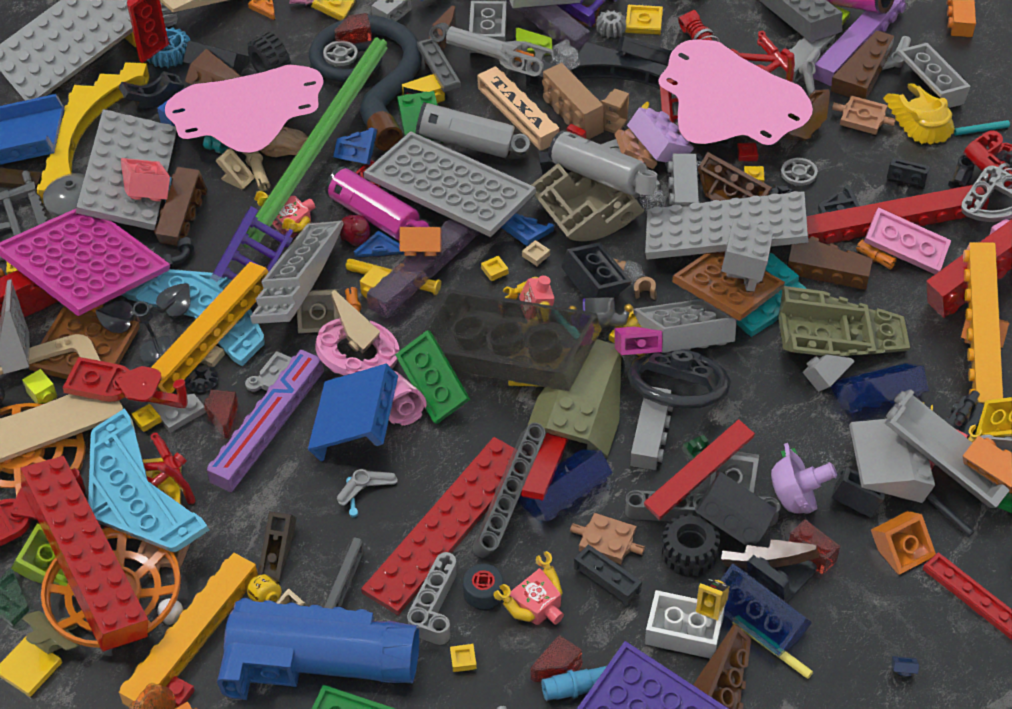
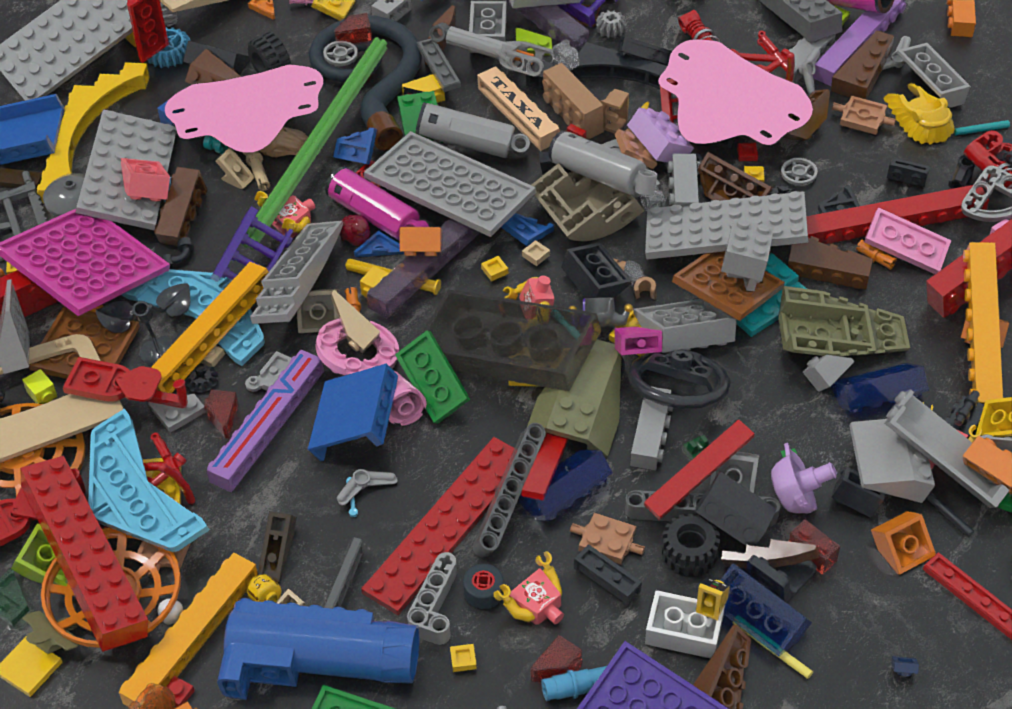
black arch [119,72,184,108] -> none
yellow plate [131,403,162,432] -> none
yellow tile [625,5,663,35] -> none

